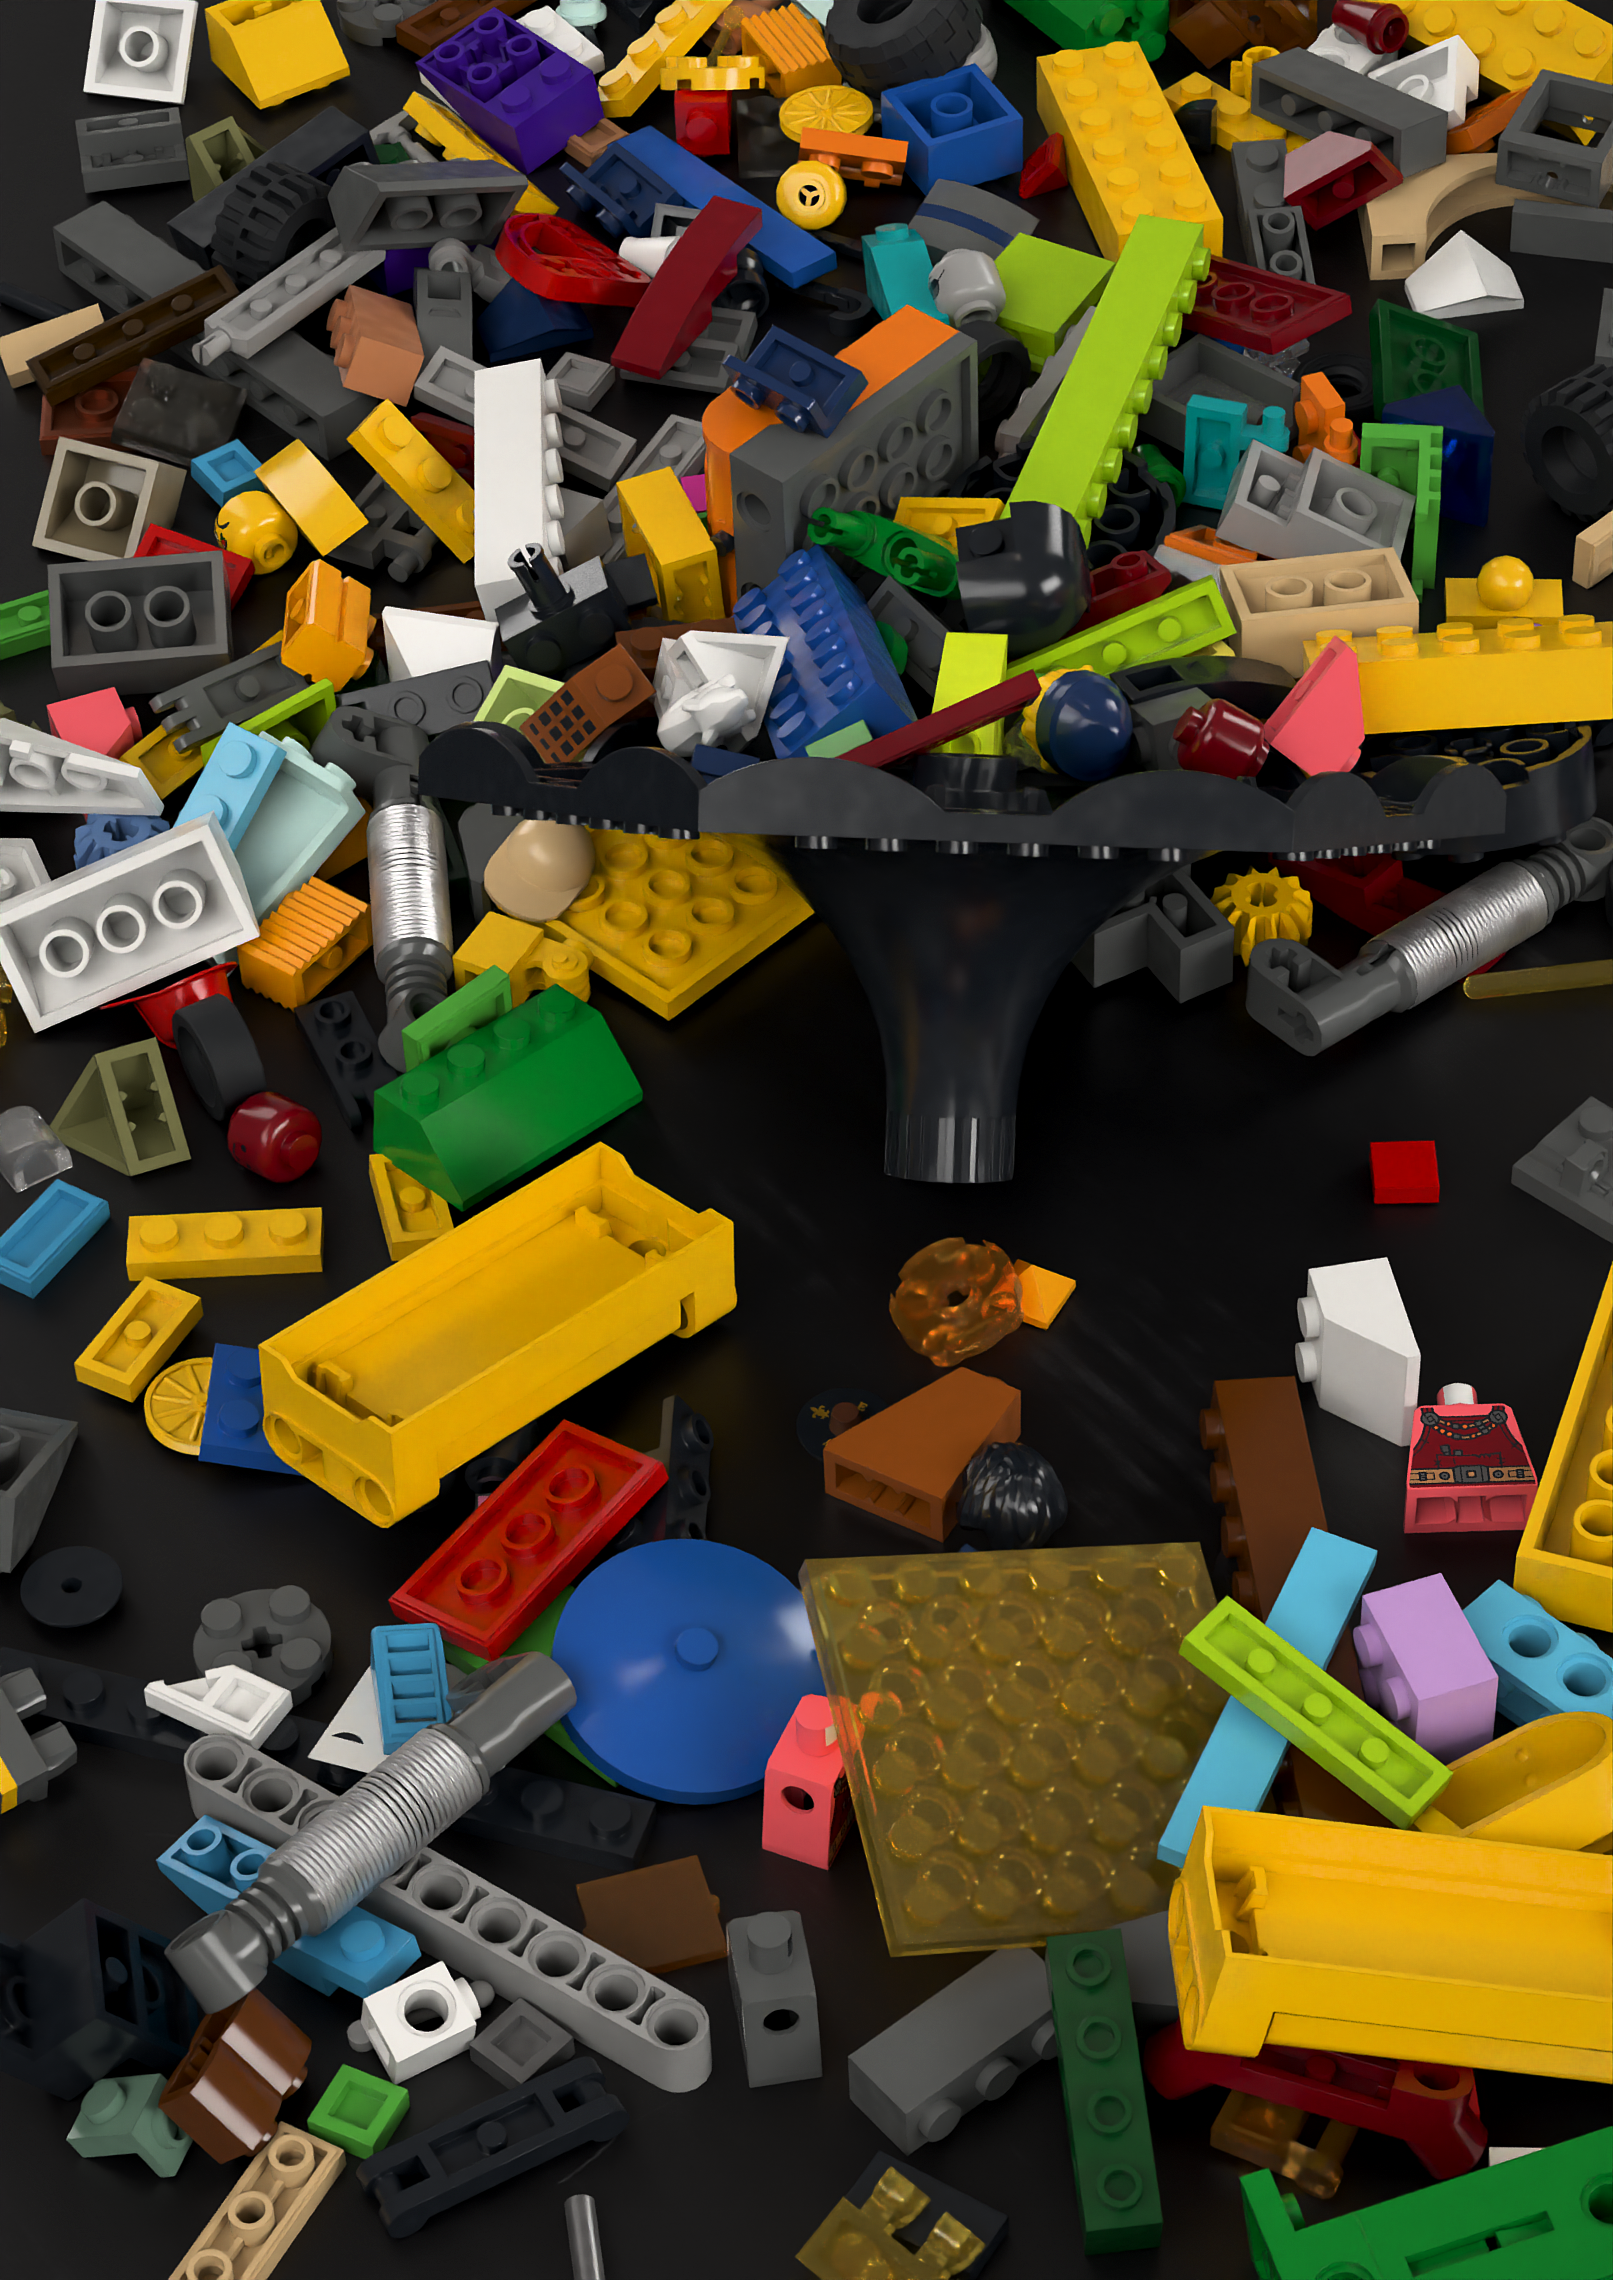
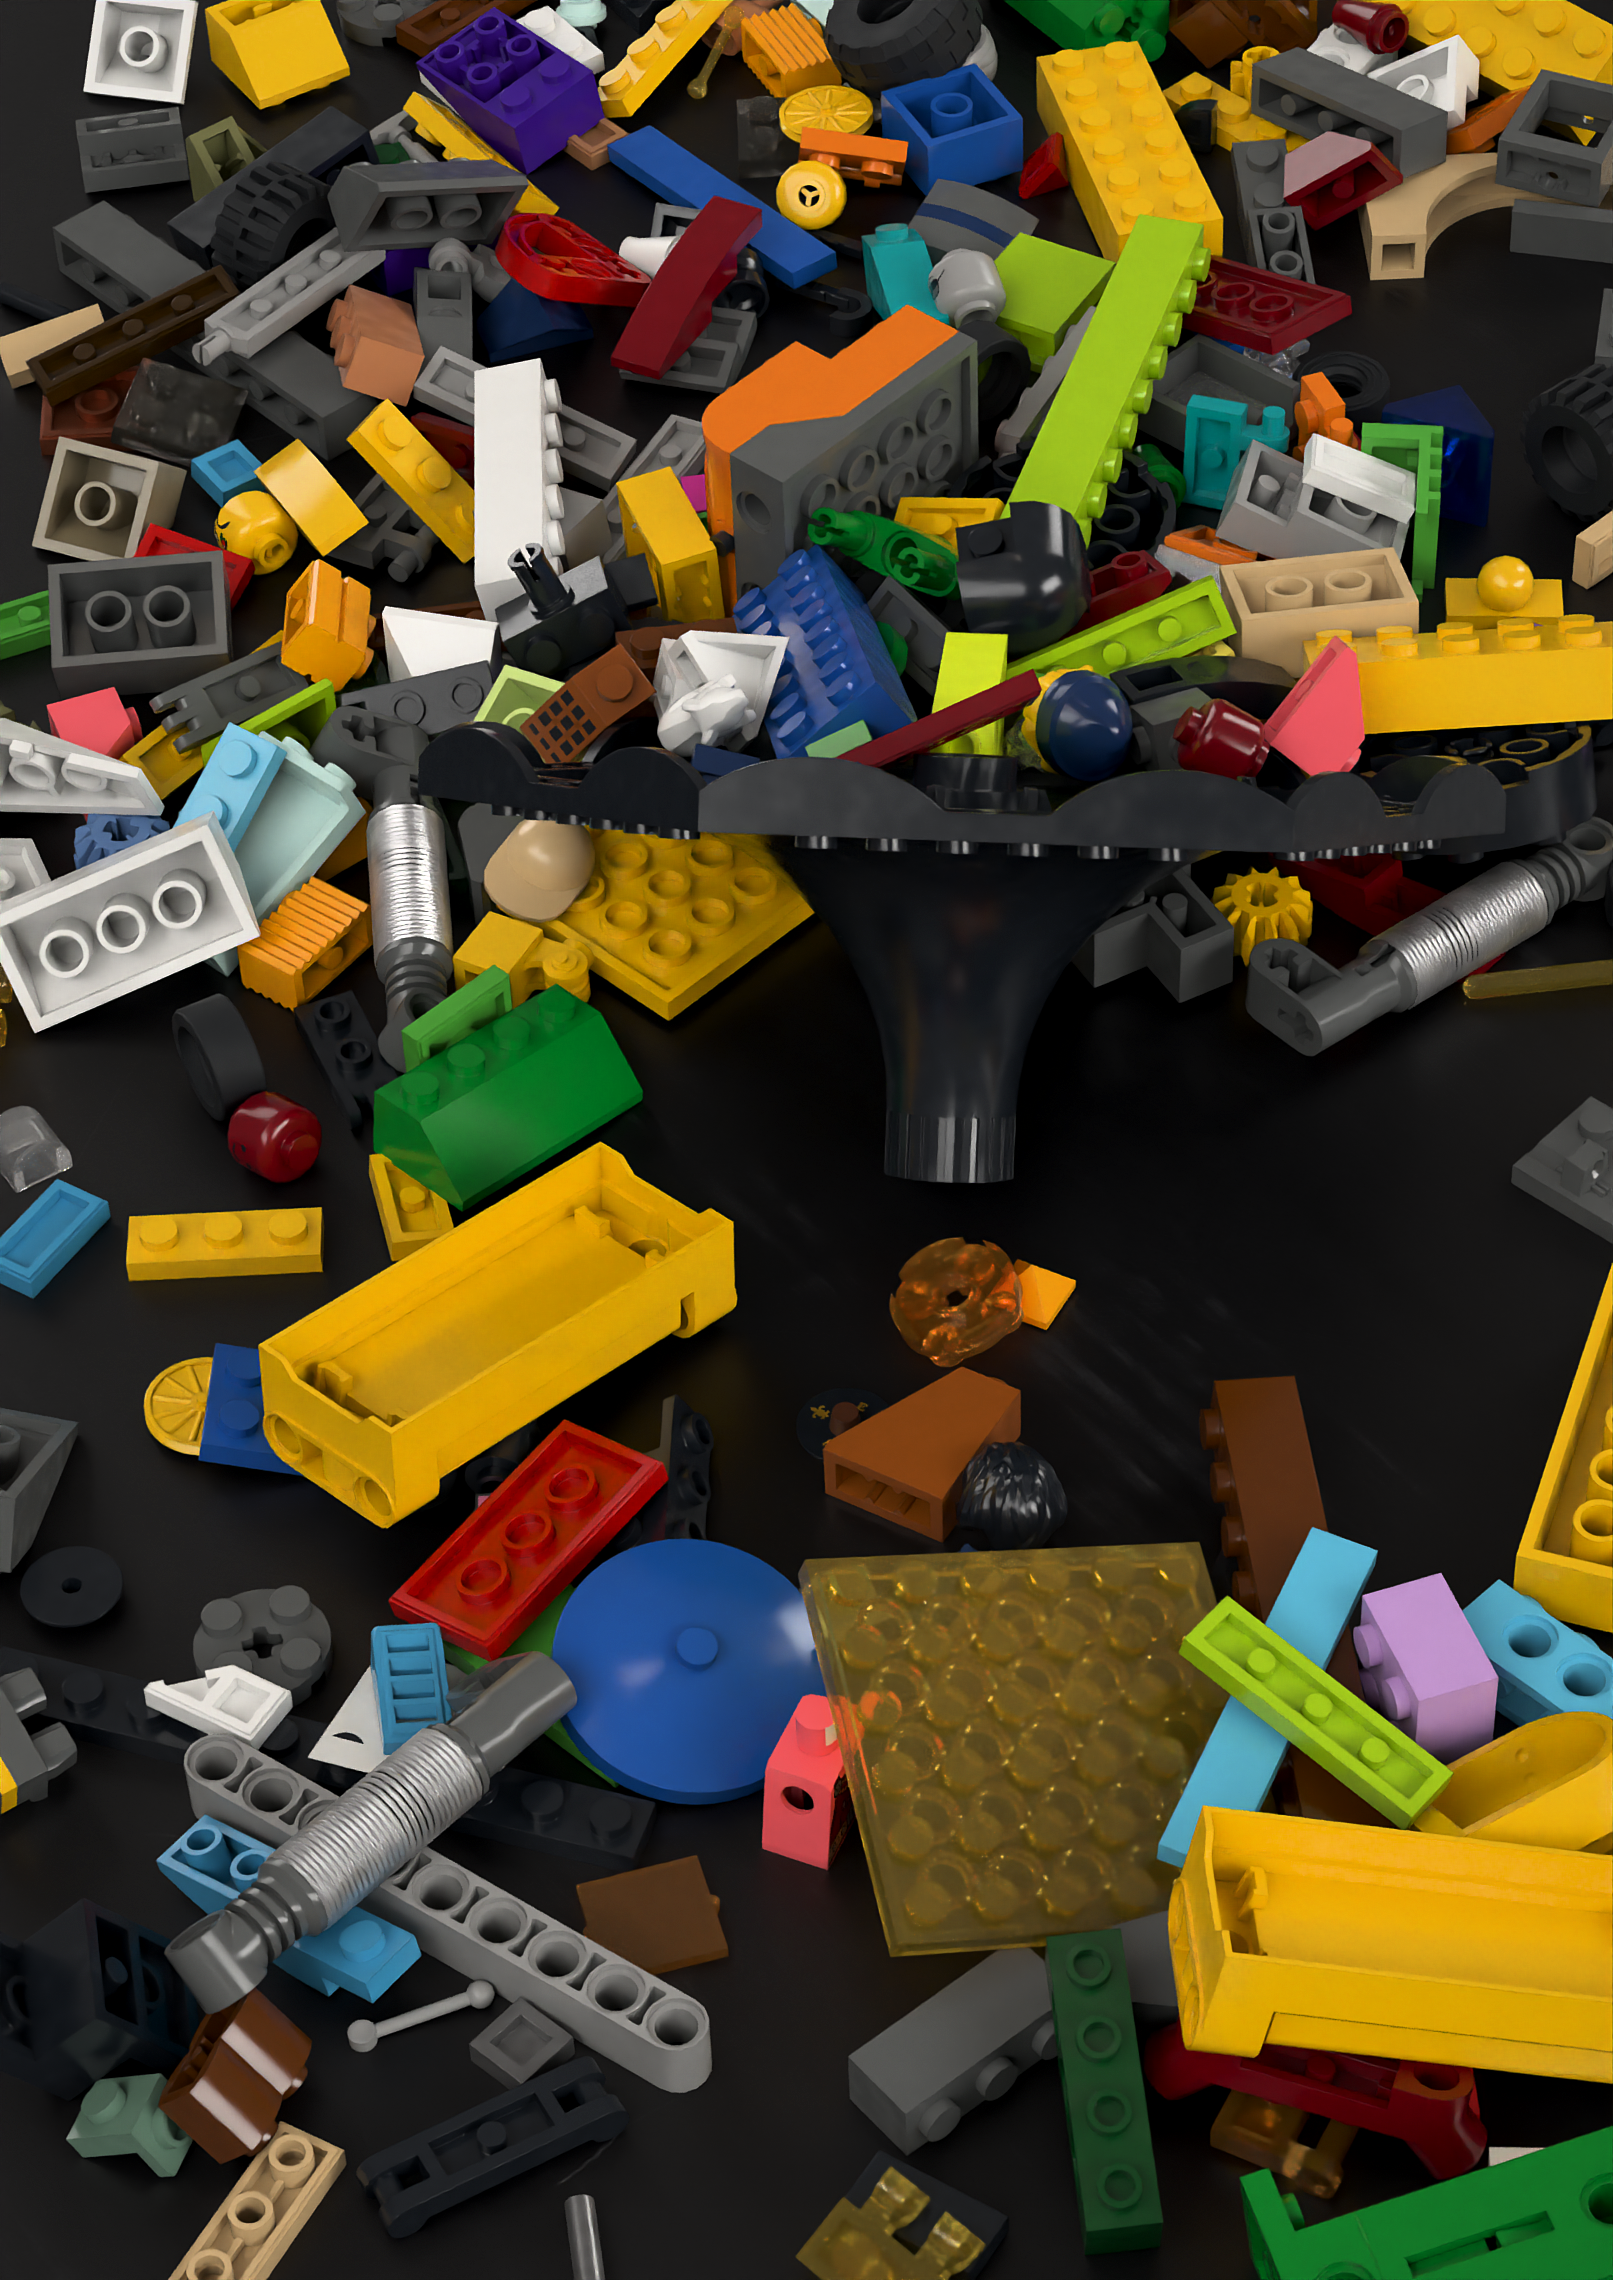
olive slope [44,1037,191,1176] -> none
yellow plate [74,1276,204,1403] -> none
red piece [100,961,238,1049] -> none
bright green tile [307,2064,410,2159] -> none
white brick [361,1960,481,2085] -> none
light grey tile [546,352,616,412] -> none
dark blue bracket [559,141,685,239] -> none
yellow plate [660,55,765,90] -> none
red bracket [674,88,733,157] -> none
dark blue bracket [722,325,869,439] -> none
dark grey torso [726,1910,823,2088] -> none
white slope [1295,1257,1421,1447] -> none
dark green plate [1369,299,1486,454] -> none
red tile [1369,1141,1440,1204] -> none
torso [1403,1383,1538,1533] -> none
white slope [1405,230,1524,319] -> none
none -> white tile [1302,433,1417,524]

